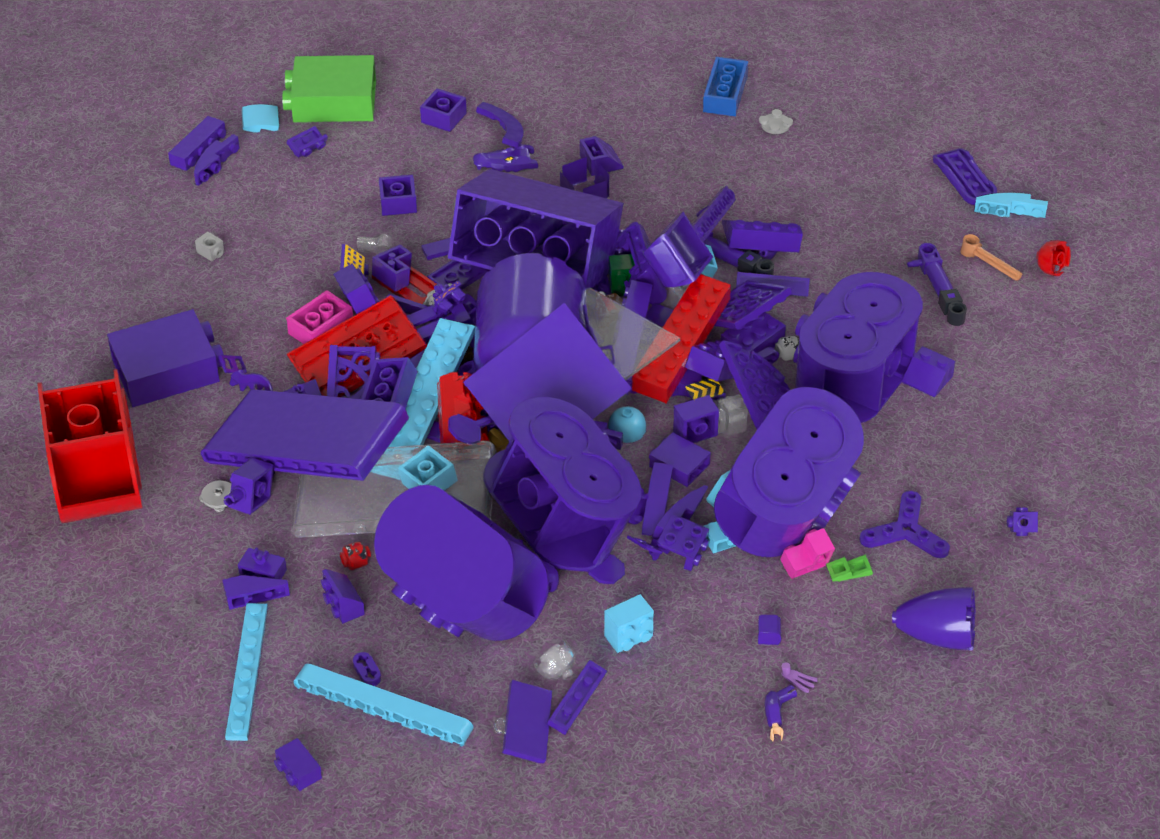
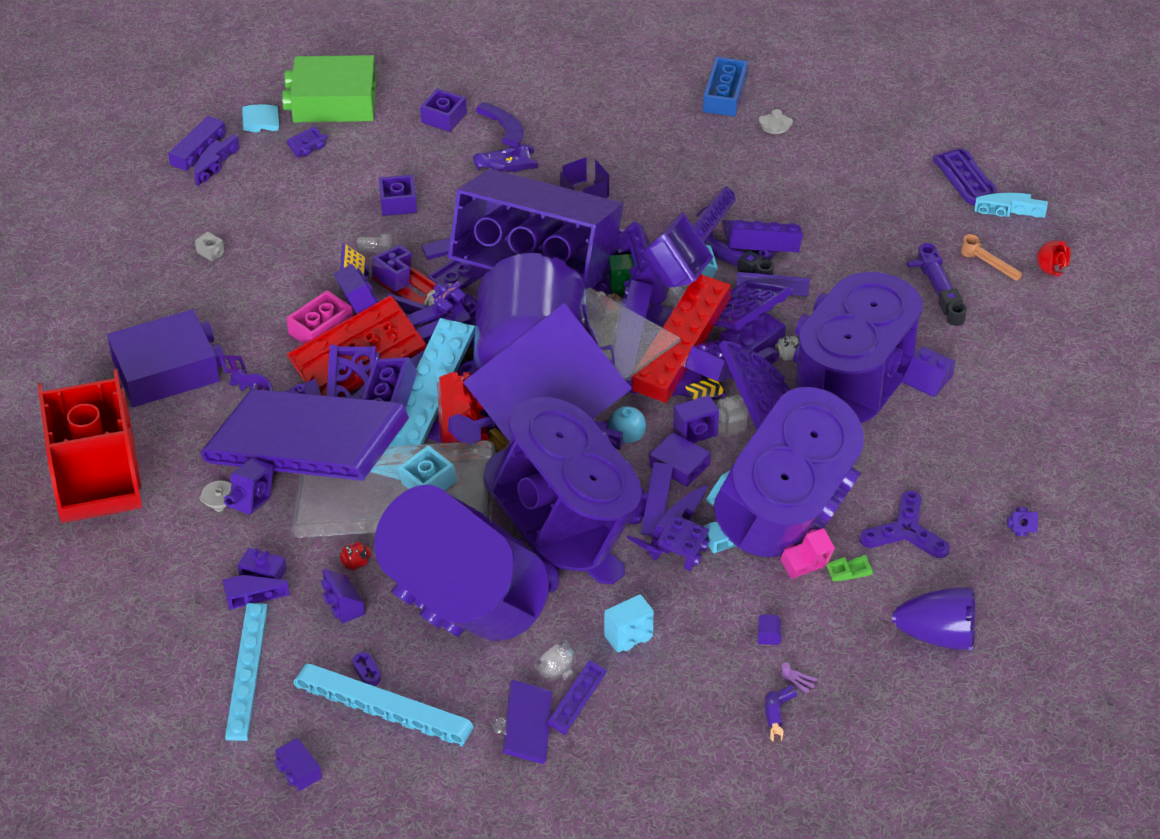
dark purple slope [580,136,623,176] -> none

